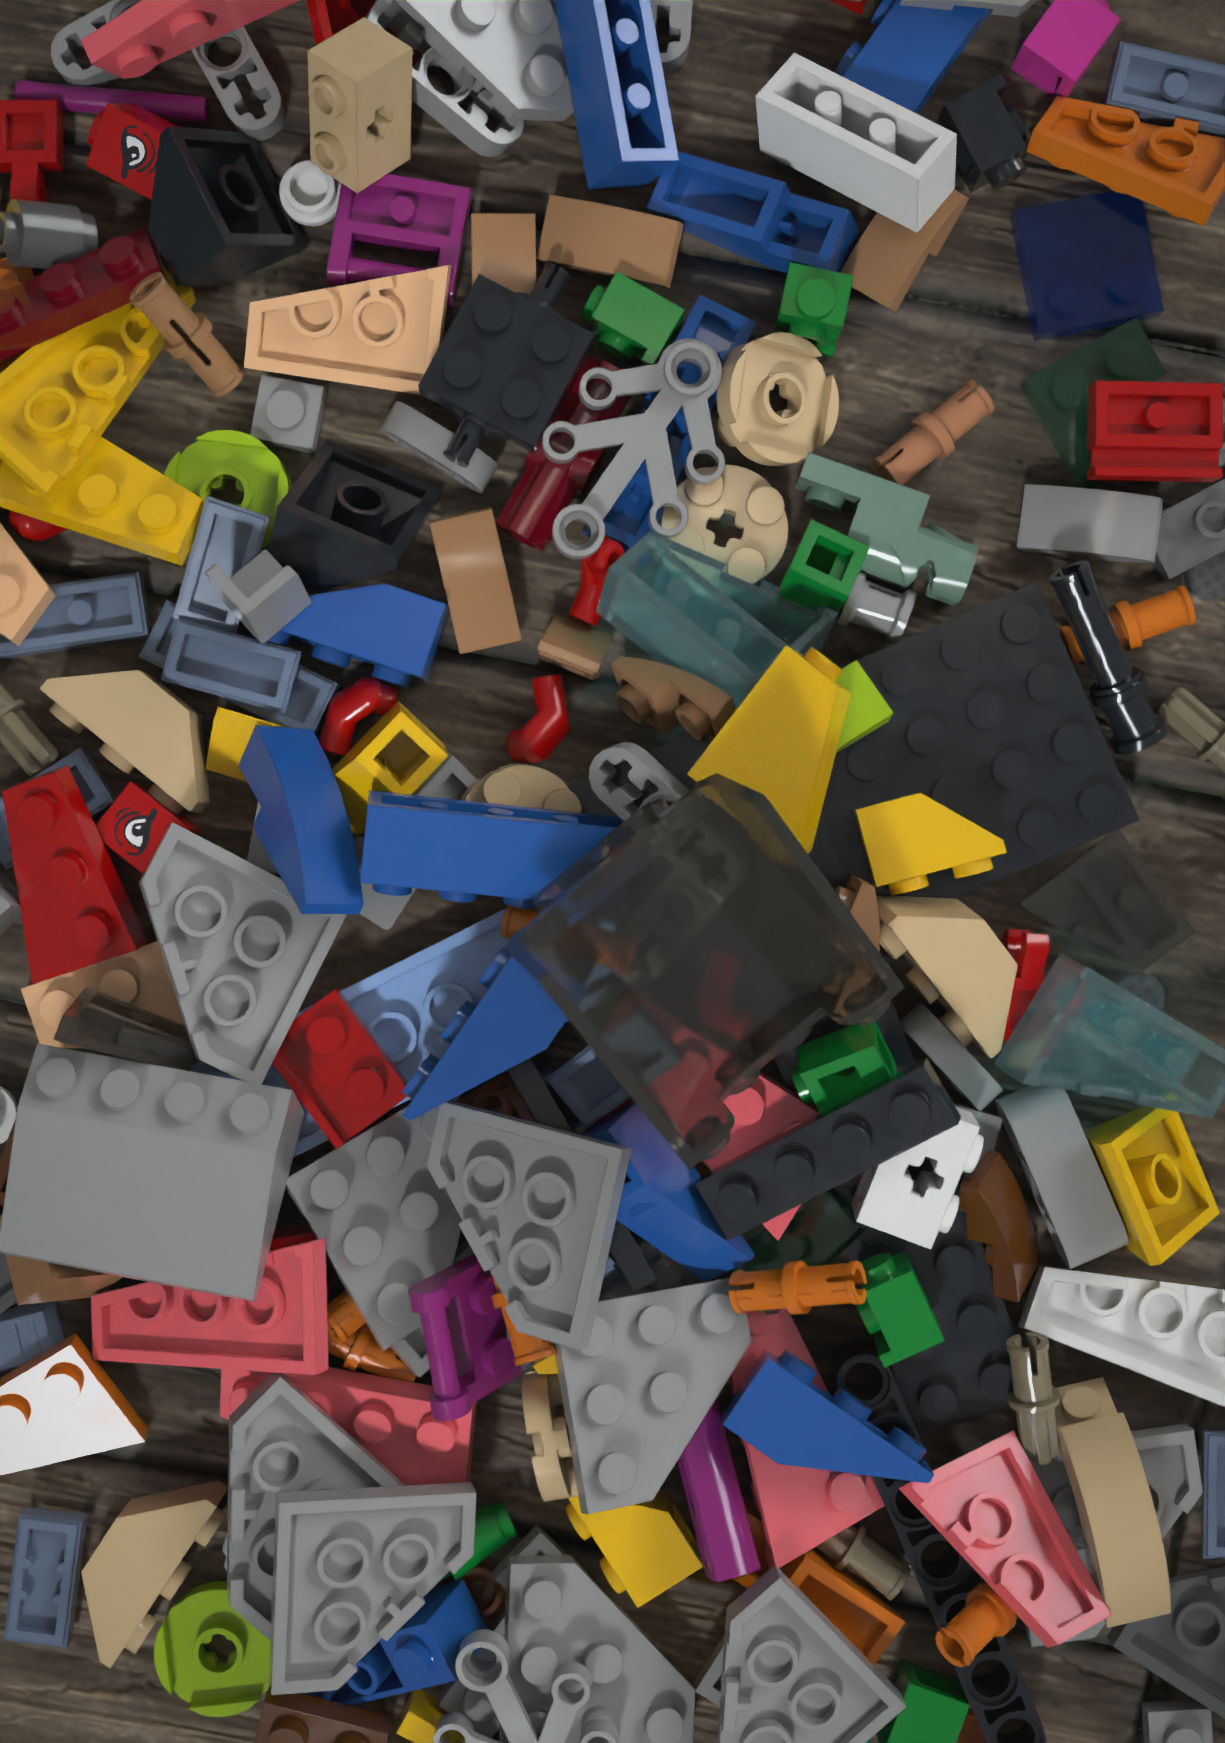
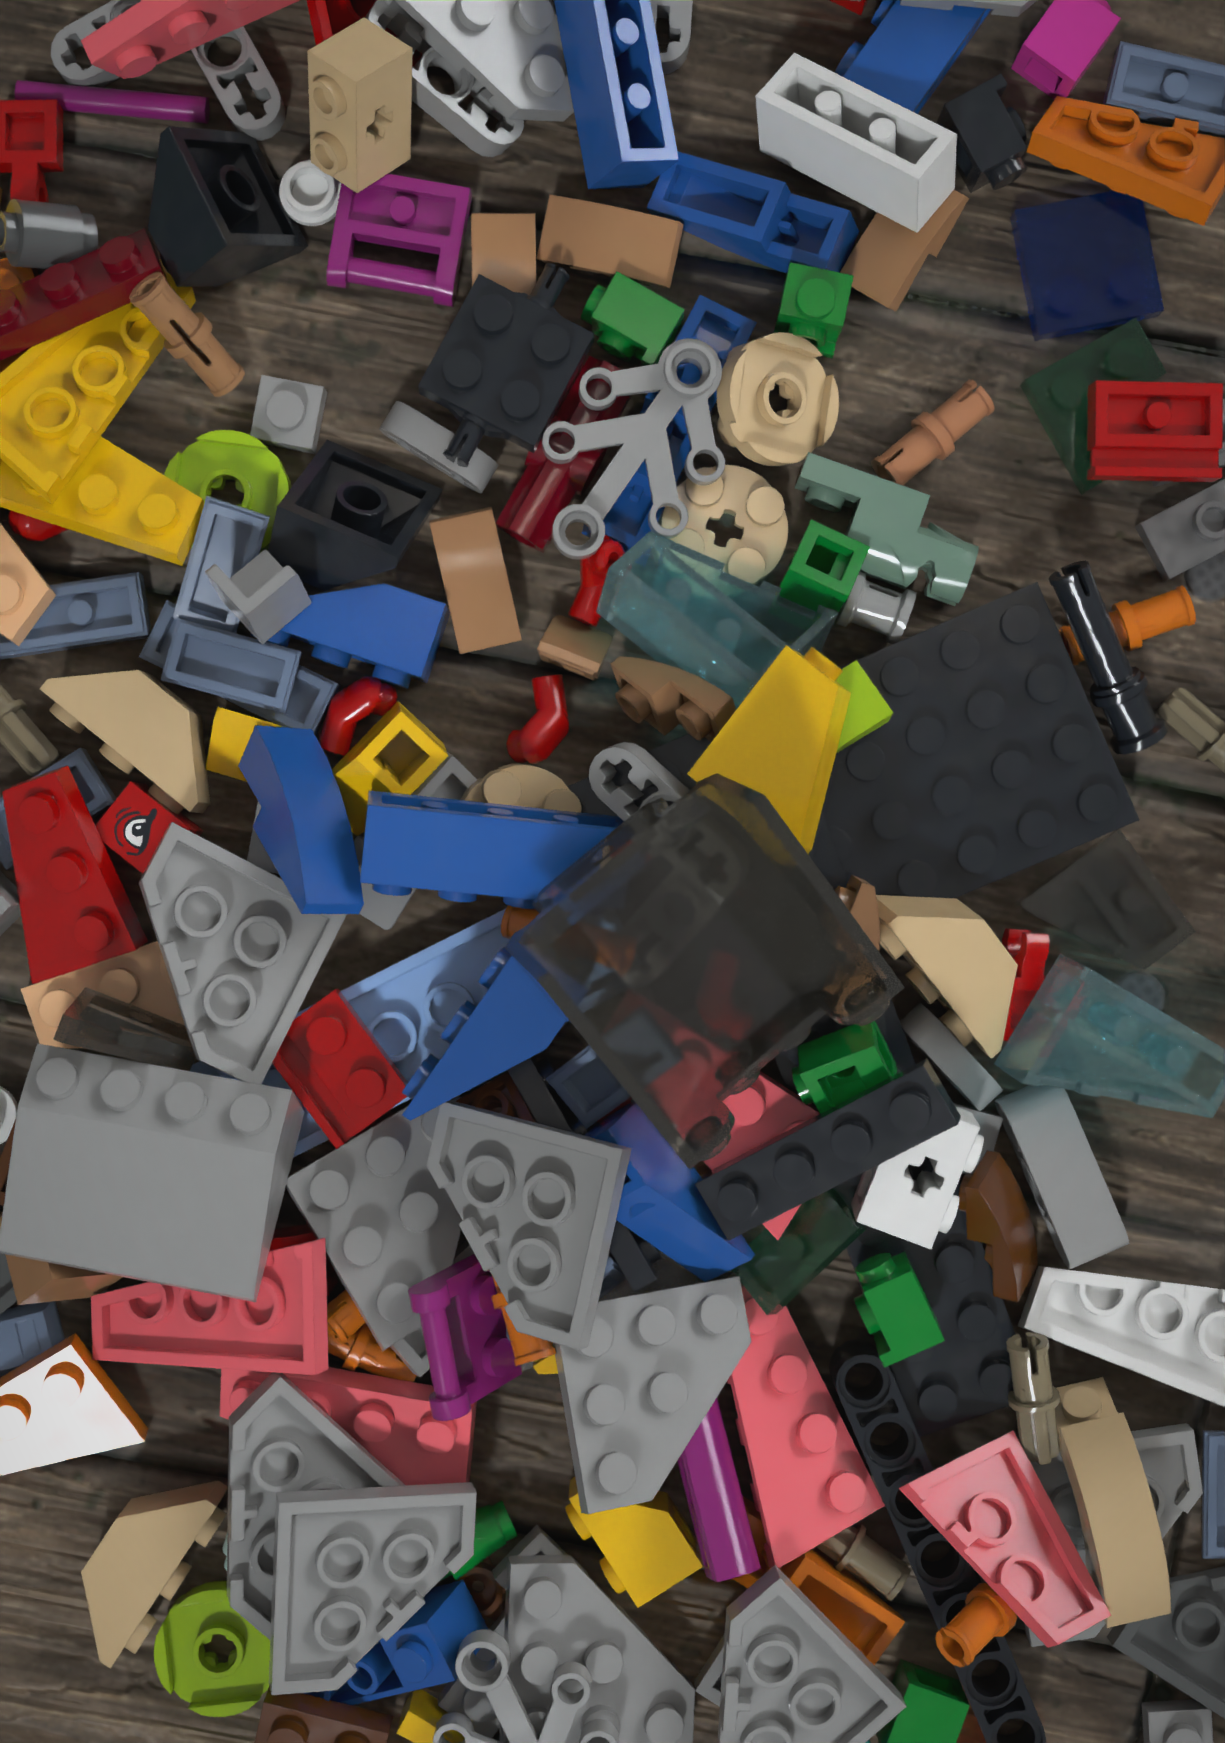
sand blue plate [3,1507,88,1648] -> none
red brick [86,103,178,200] -> none
light nougat wing [244,265,452,395] -> none
tan plate [522,1371,578,1502] -> none
blue slope [722,1349,934,1483] -> none
orange pin [729,1260,867,1315] -> none
yellow slope [853,793,1007,895] -> none
light grey slope [1017,484,1163,564] -> none
yellow slope [1084,1097,1220,1266] -> none

